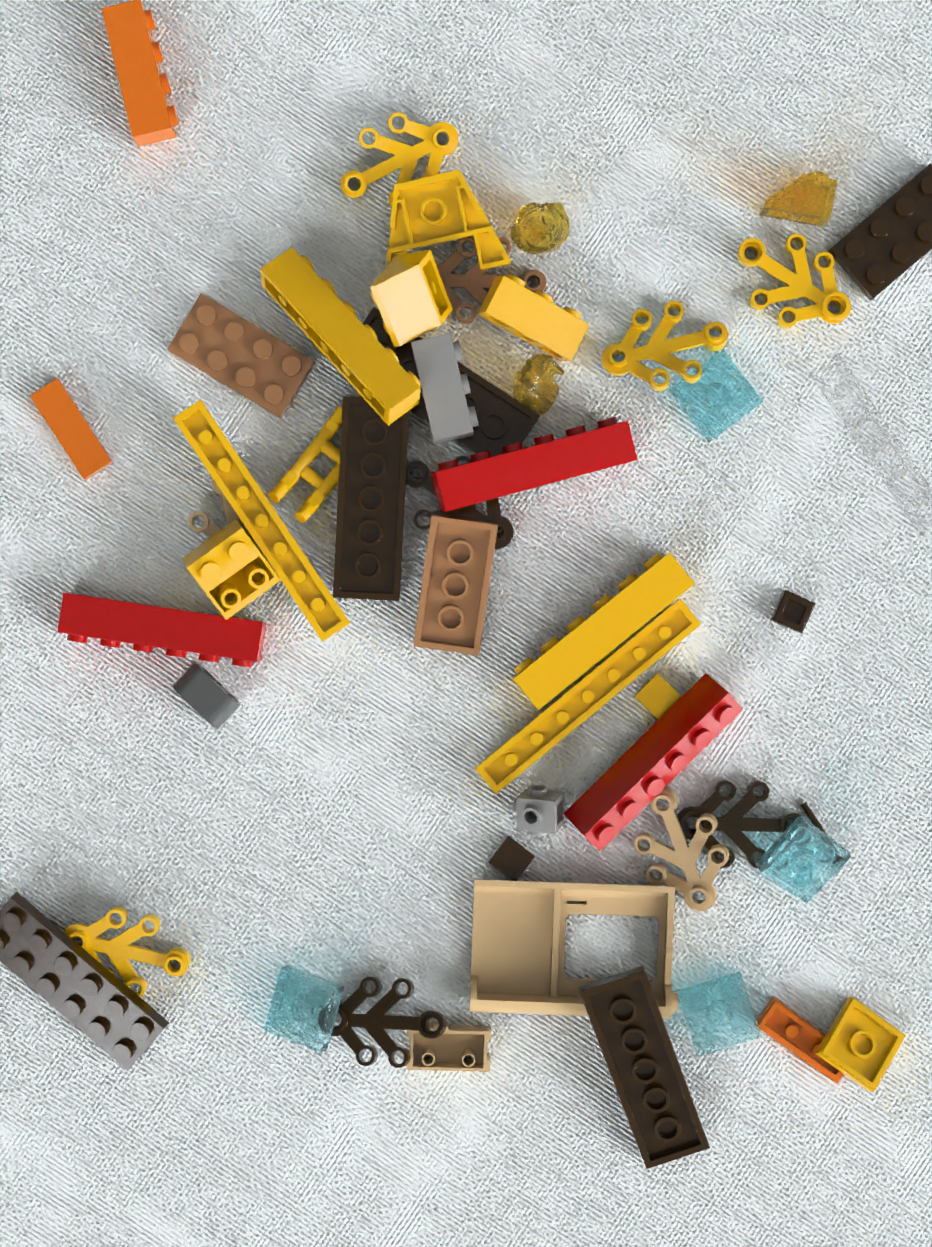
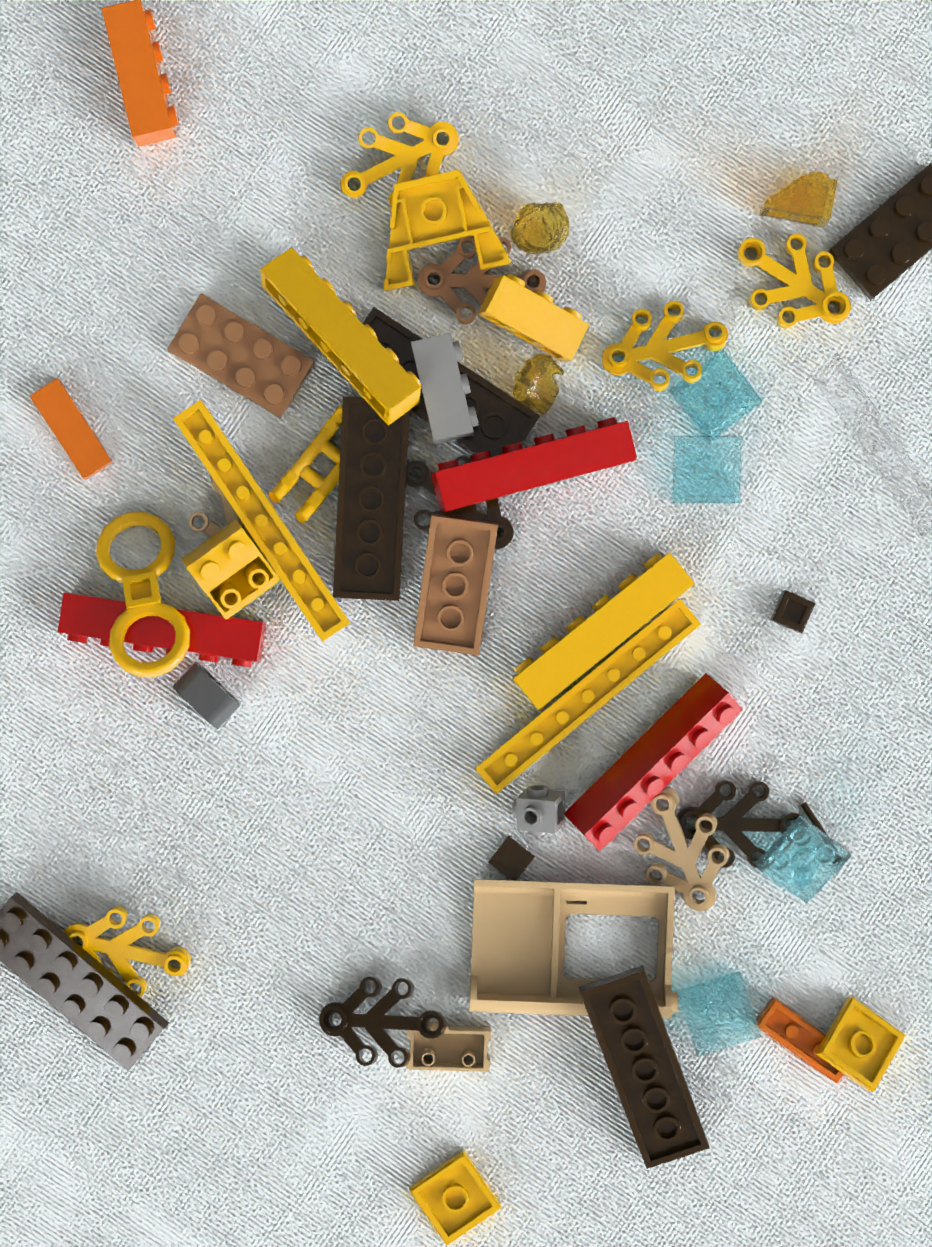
clear light blue plate [264,965,345,1053] -> none
yellow slope [370,249,453,347] -> none
yellow tile [634,673,681,720] -> none
none -> yellow bar [96,512,190,677]
none -> yellow tile [409,1150,502,1245]
none -> clear light blue tile [672,436,742,503]

